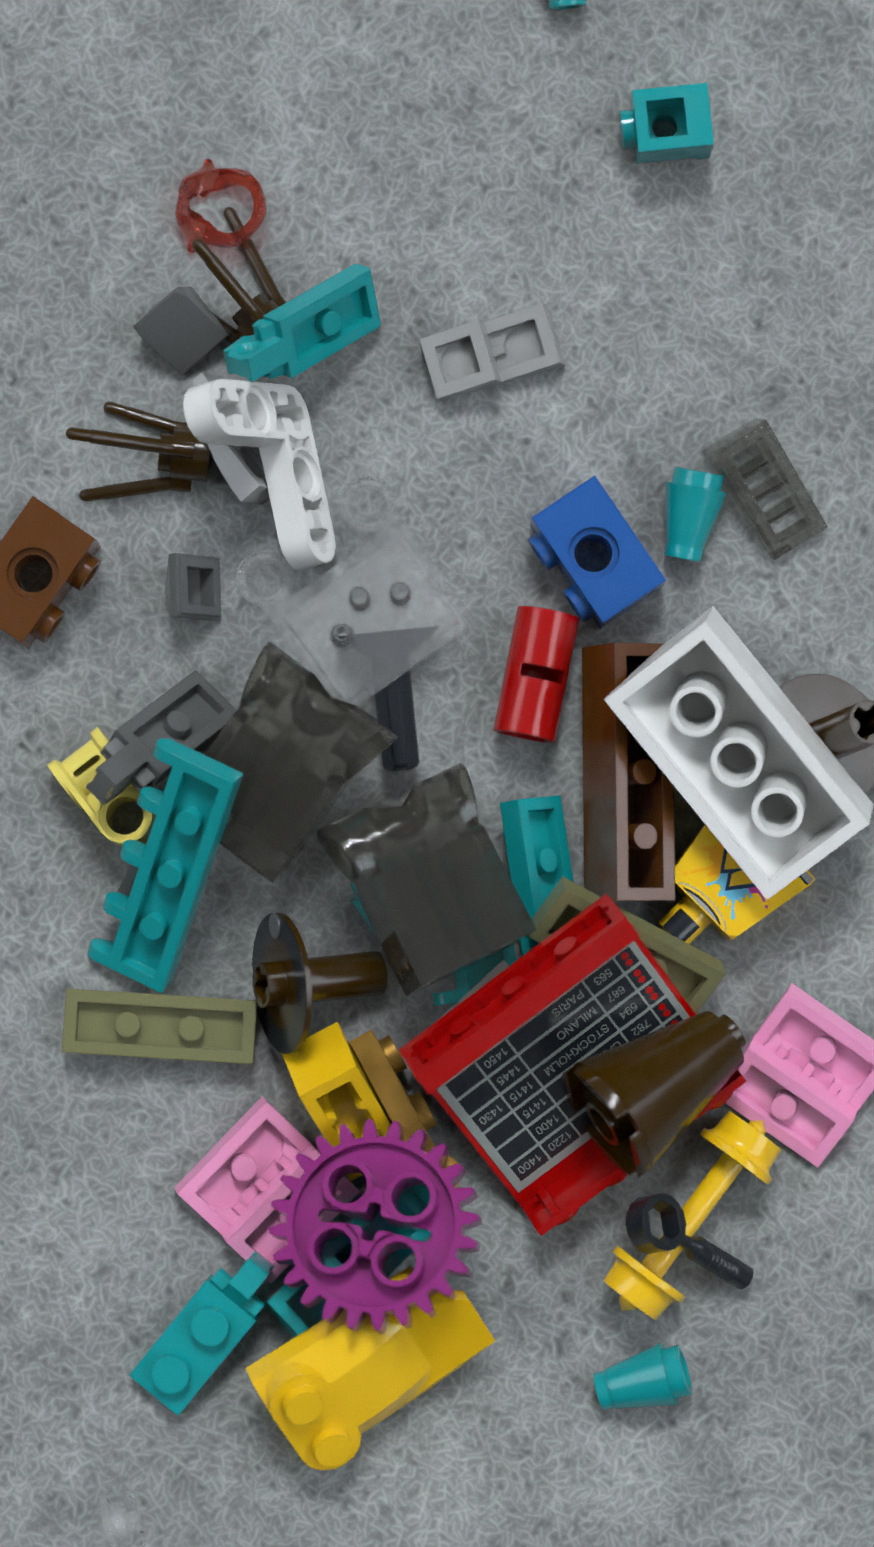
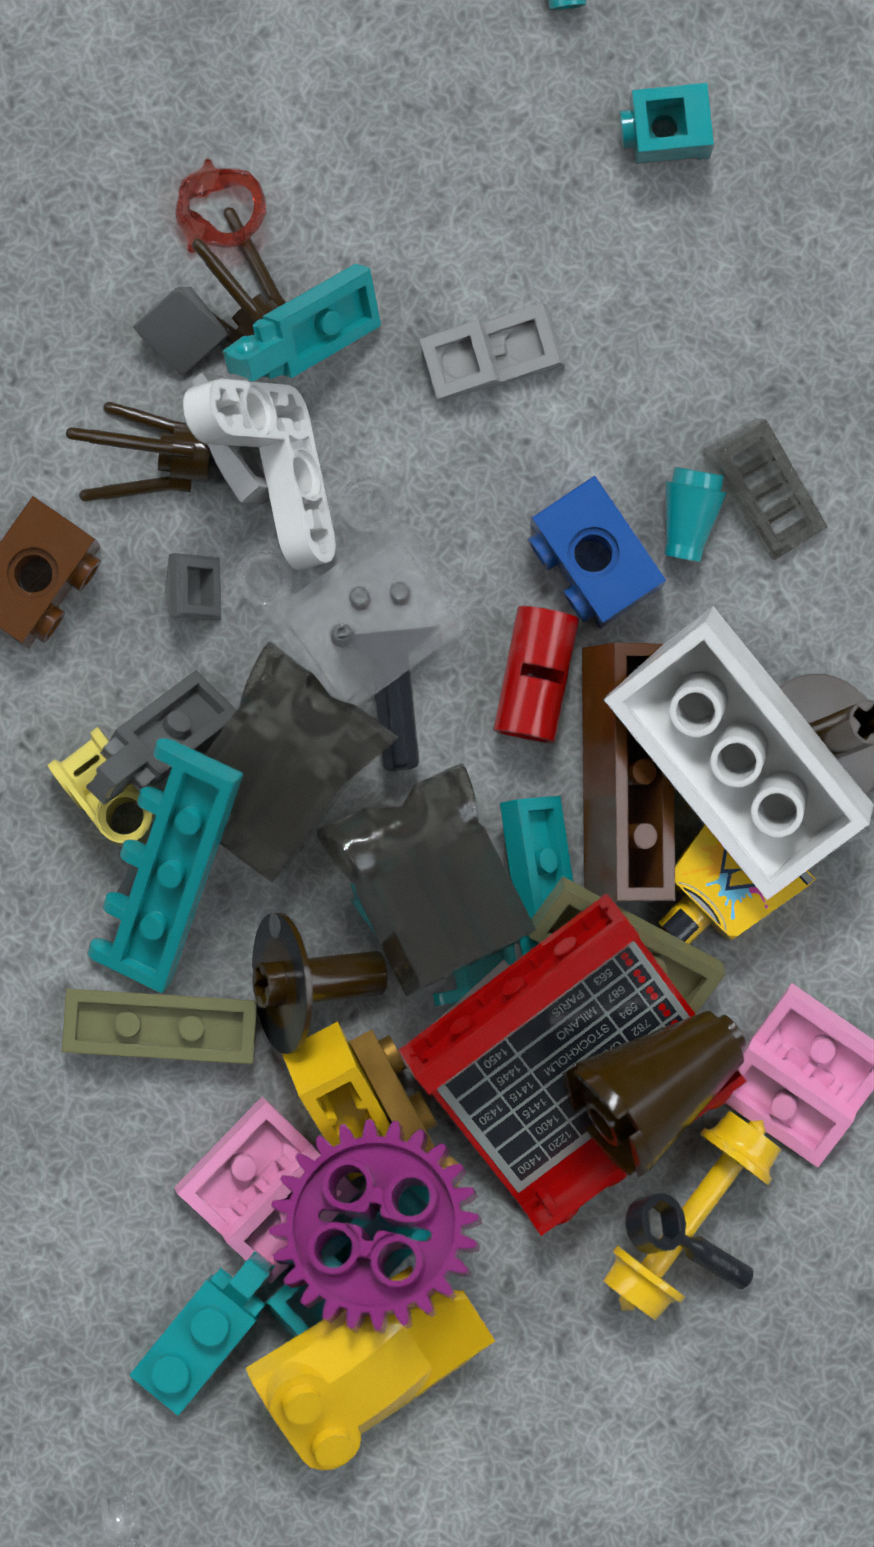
teal cone [594,1342,693,1411] -> none

